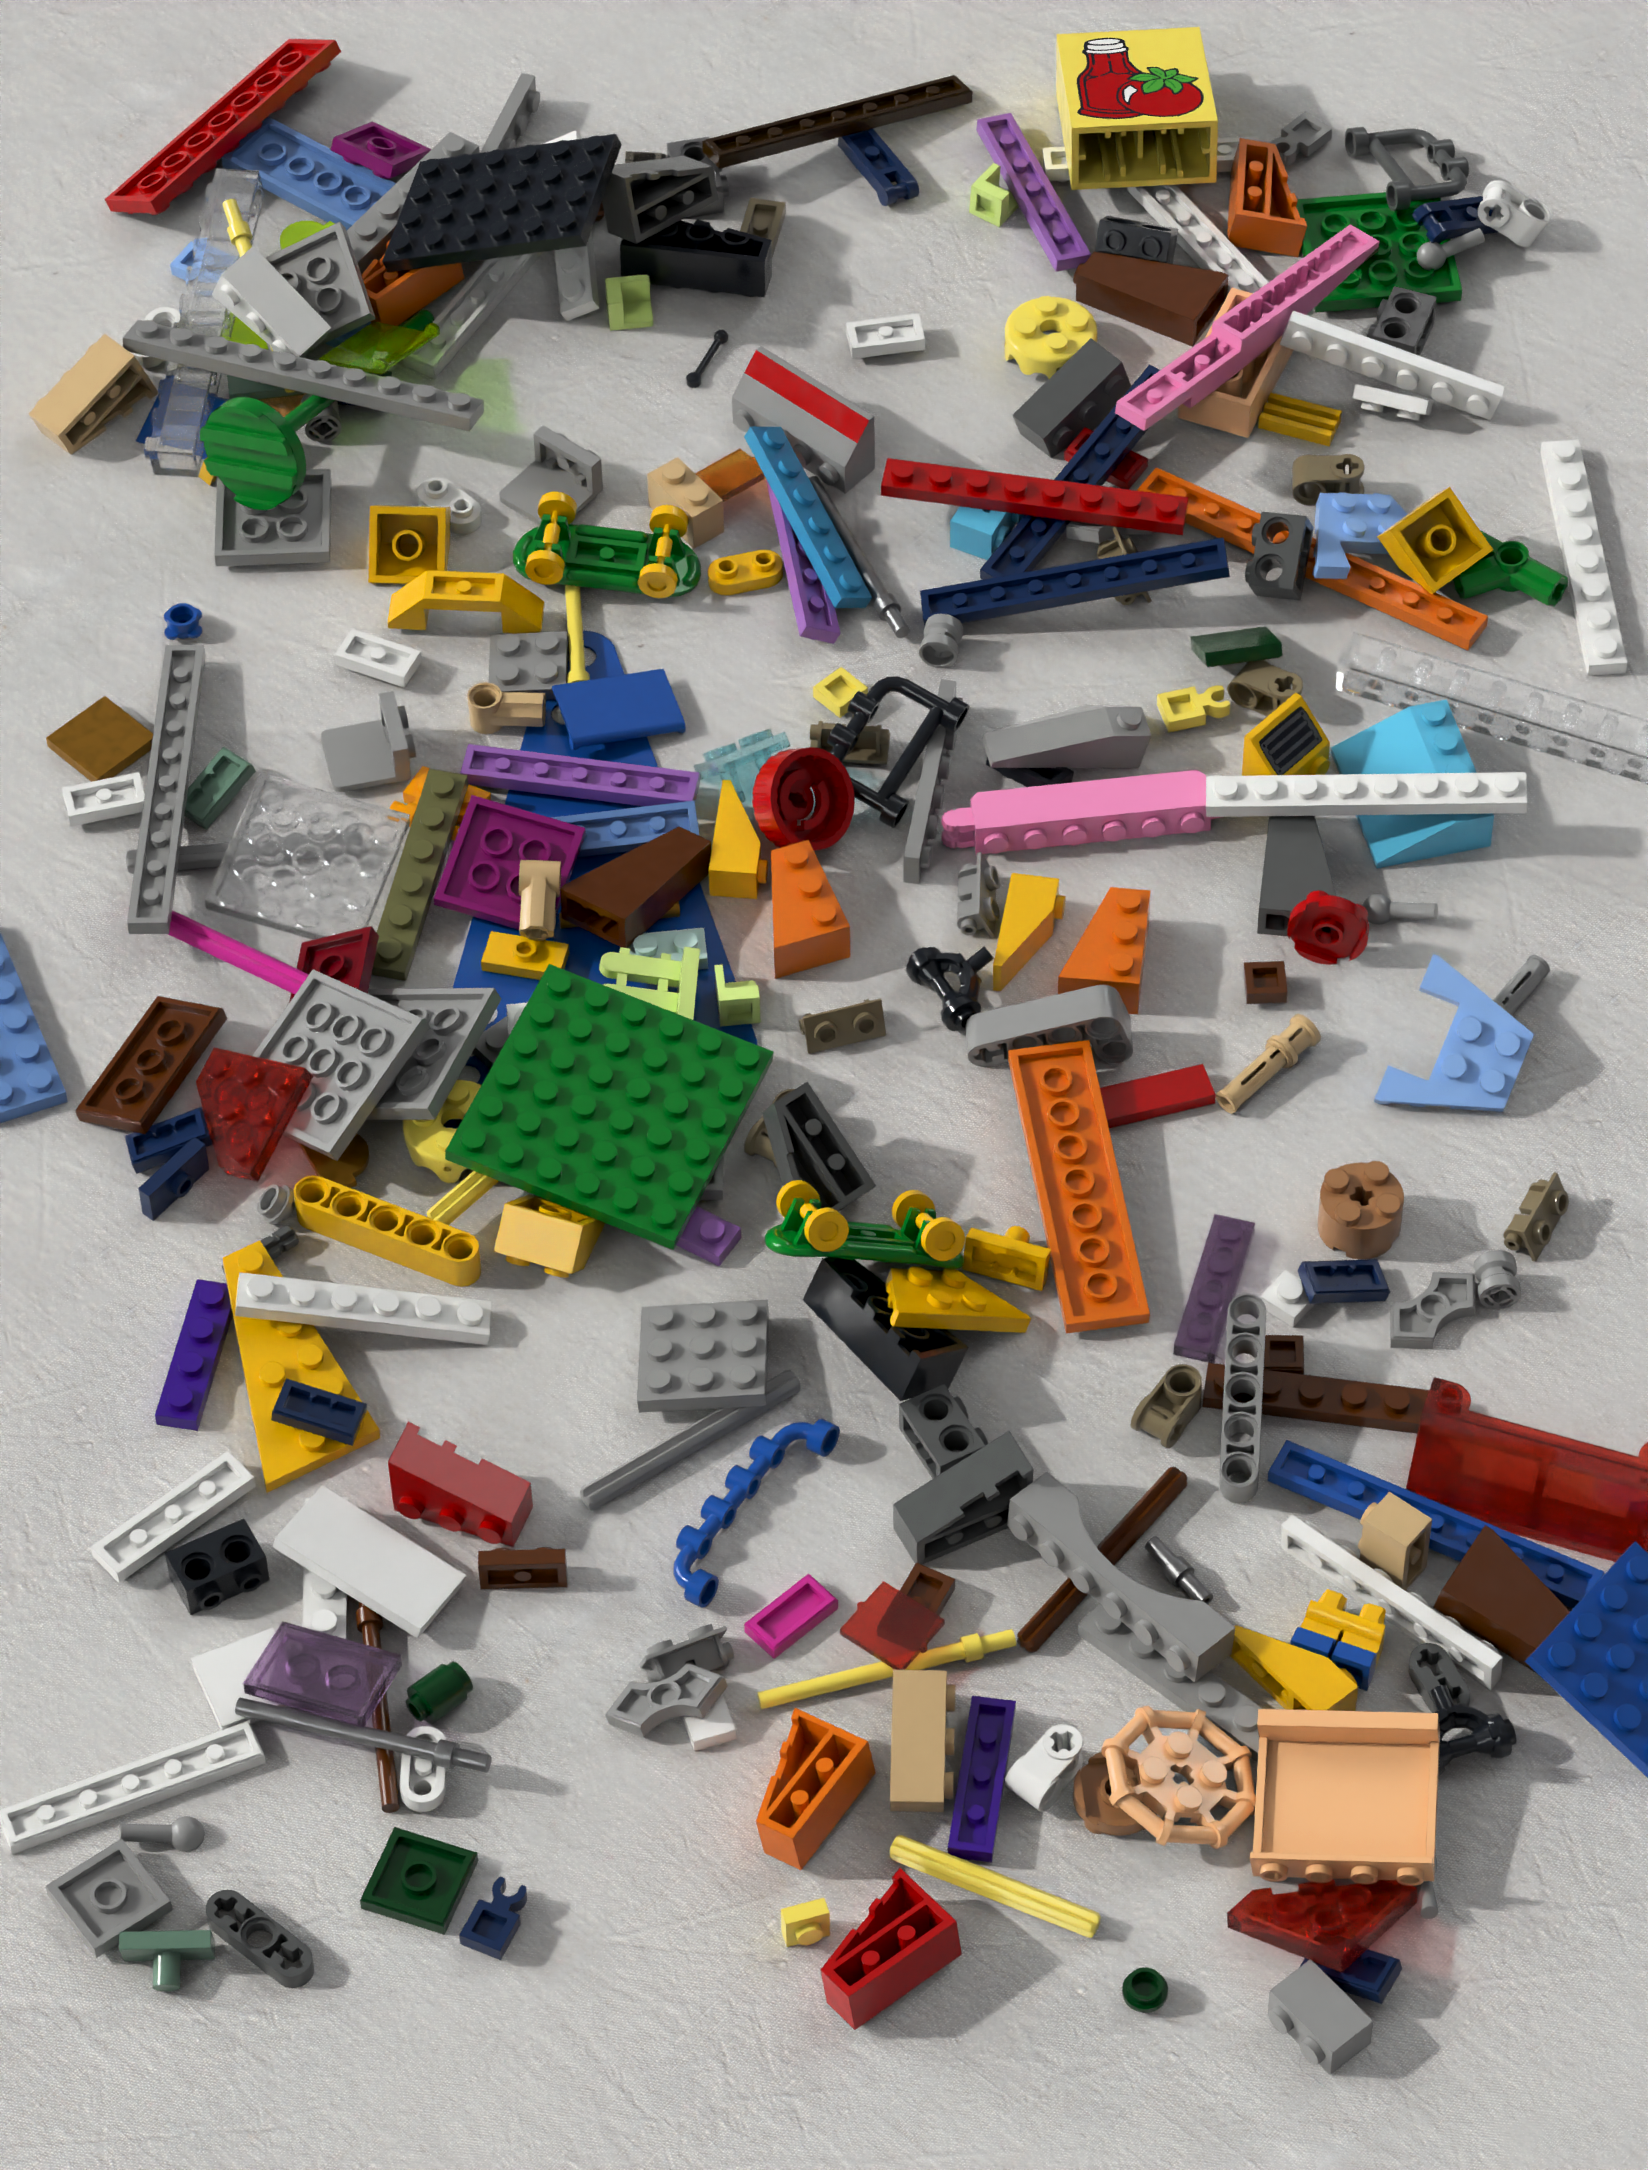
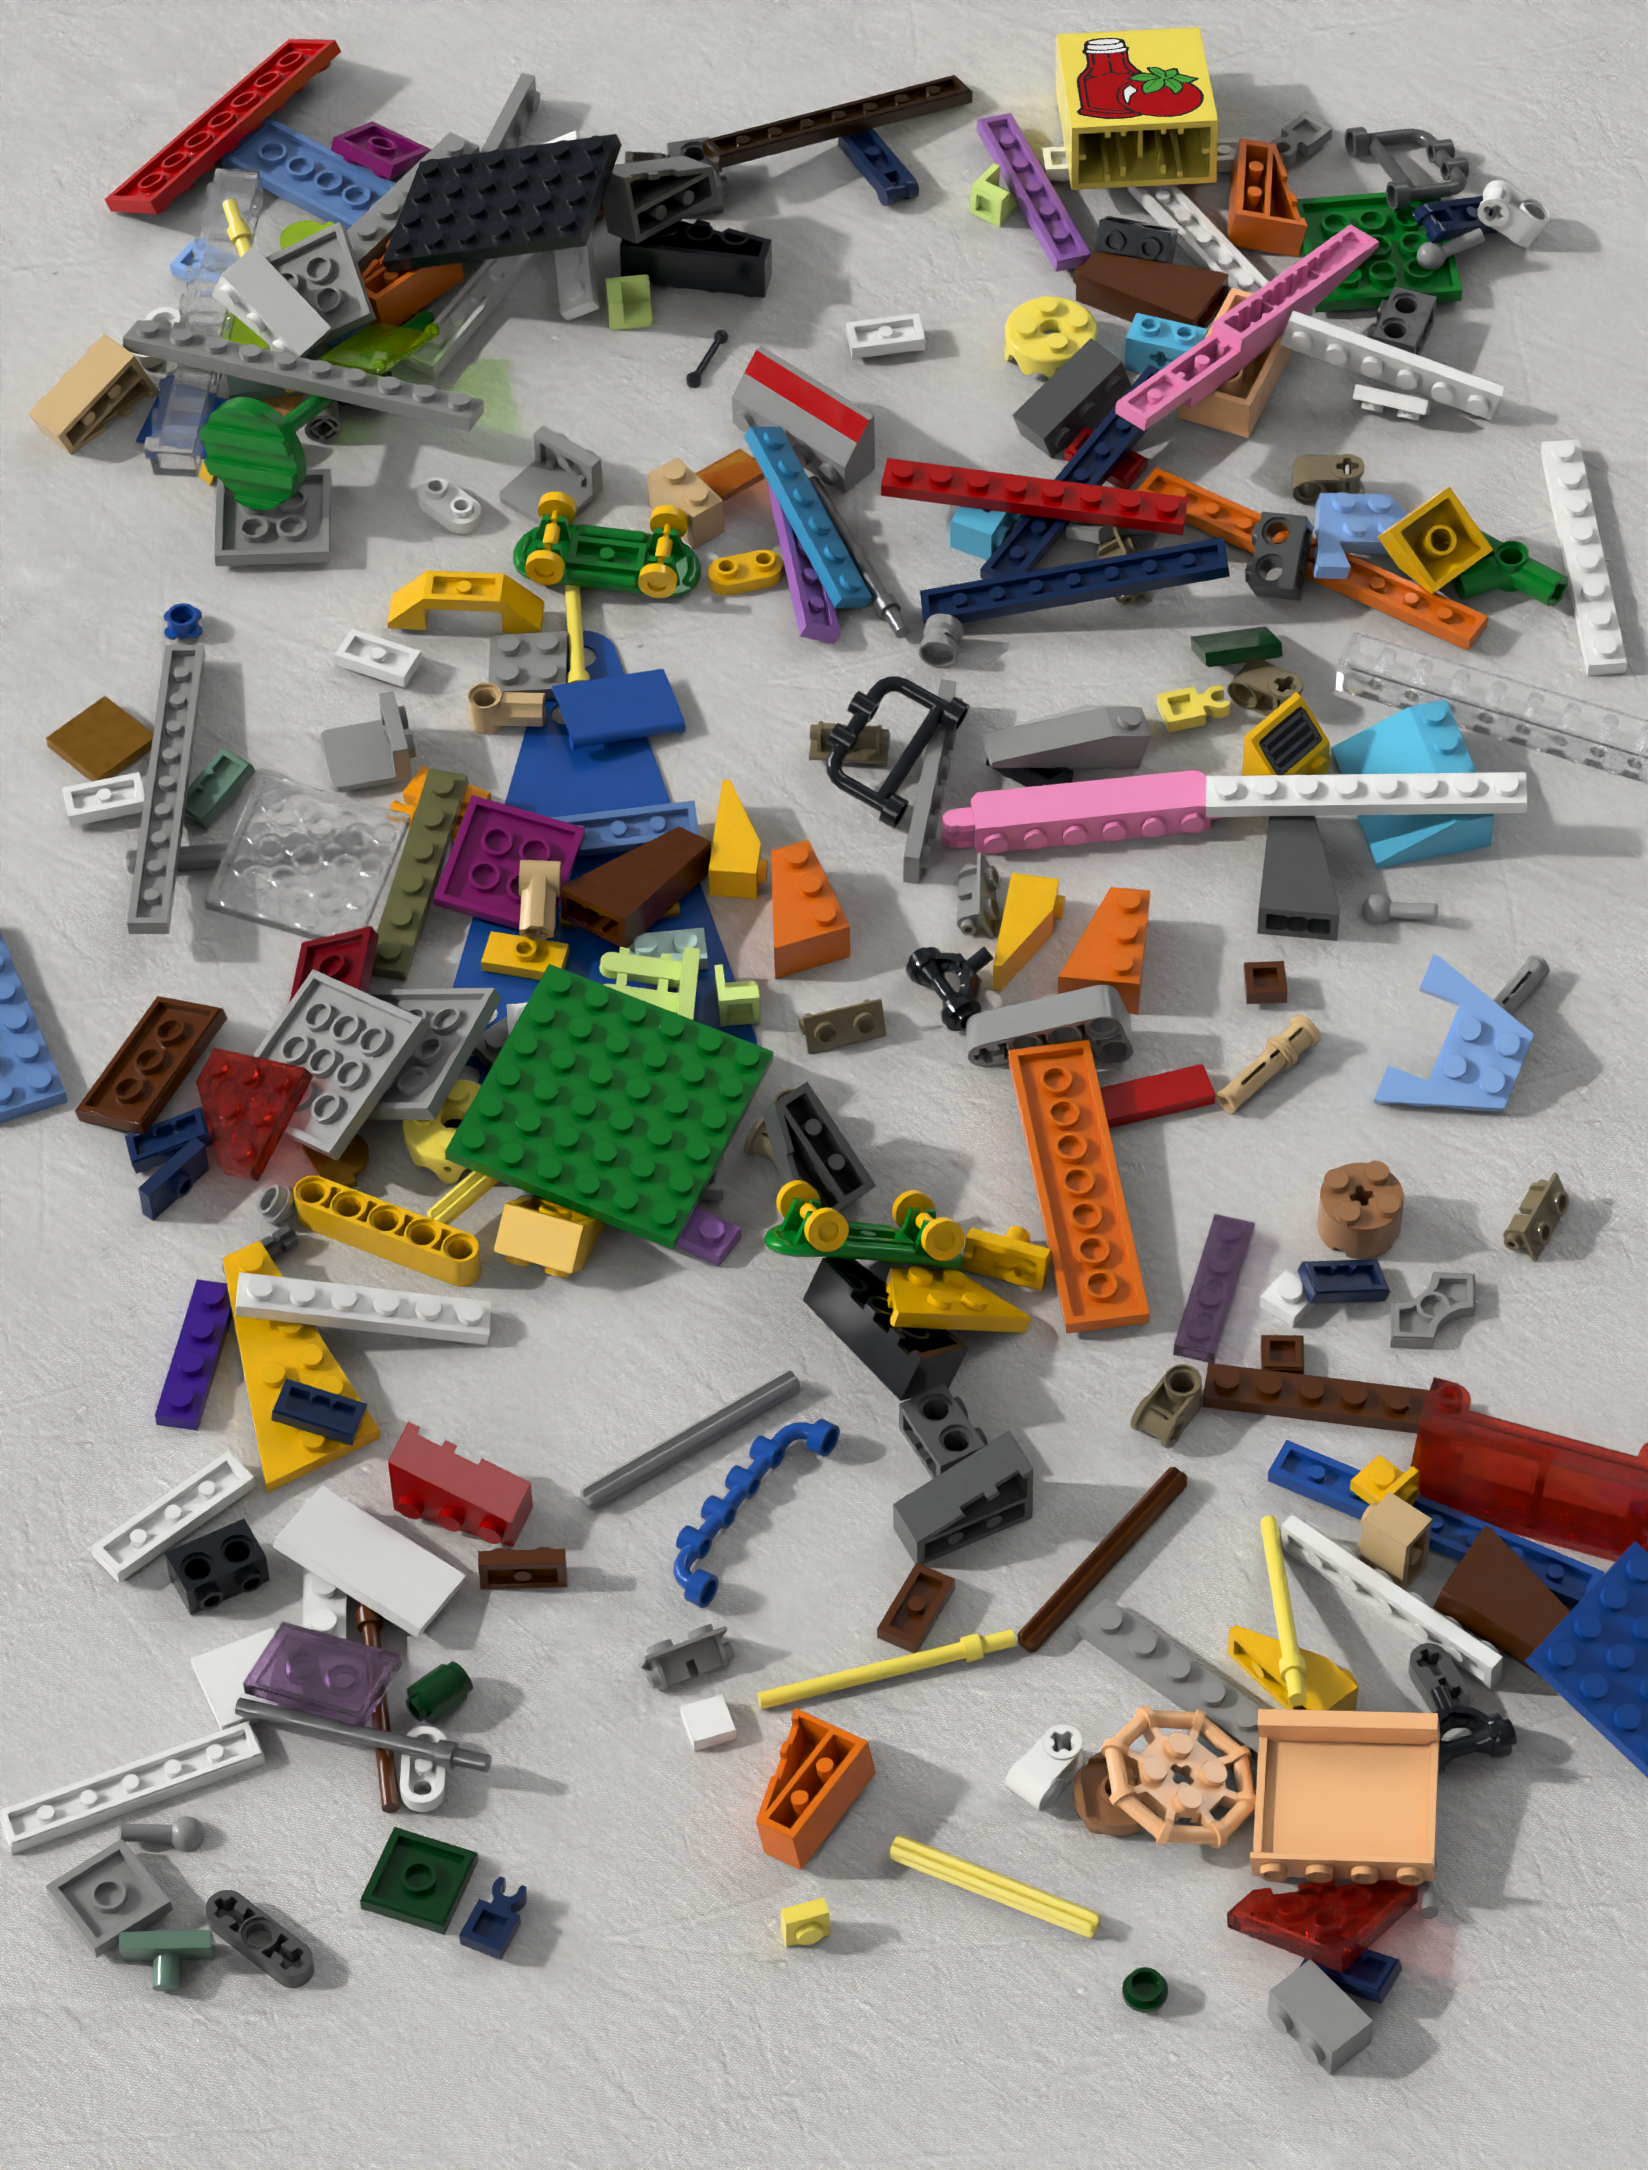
dark pink axle [168,910,309,994] -> none
yellow slope [368,505,451,584] -> none
medium lavender plate [460,744,700,806] -> none
light grey tile [605,1663,728,1738] -> none
light grey plate [637,1300,769,1413] -> none
clear light blue plate [693,729,790,803] -> none
dark tan plate [740,198,786,257] -> none
dark pink tile [744,1573,838,1659] -> none
red piece [752,747,855,851] -> none
light yellow plate [813,667,868,718] -> none
red wedge [820,1868,962,2030] -> none
clear red piece [840,1581,945,1670] -> none
tan wedge [890,1670,956,1812] -> none
dark purple plate [947,1696,1016,1863] -> none
light grey arch [1007,1472,1235,1683] -> none
flat silver bar [1145,1536,1213,1604] -> none
light grey beam [1219,1293,1266,1504] -> none
yellow tile [1258,392,1342,447] -> none
red plate [1287,890,1369,965] -> none
yellow hips [1290,1589,1386,1691] -> none
light grey wheel [1474,1250,1521,1309] -> none
none -> medium azure brick [1125,313,1208,373]
none -> light yellow bar [1260,1516,1307,1706]
none -> yellow bracket [1350,1454,1420,1506]

